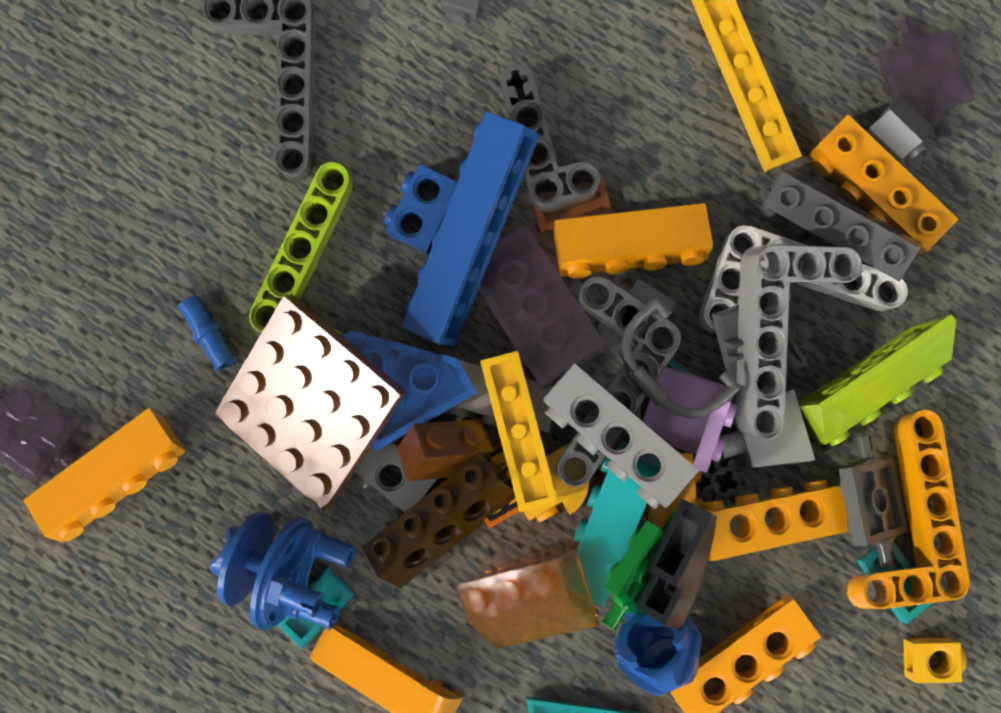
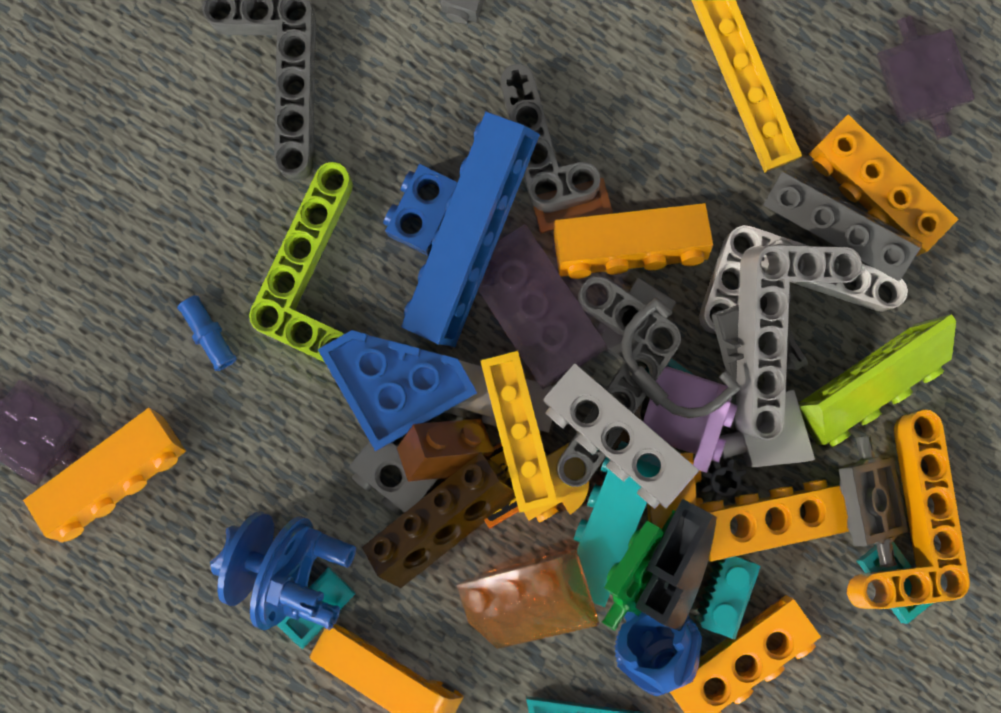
plate [214,294,407,511] -> none
dark grey brick [866,96,933,162] -> none
yellow brick [903,638,967,683] -> none
none -> teal brick [694,556,761,639]

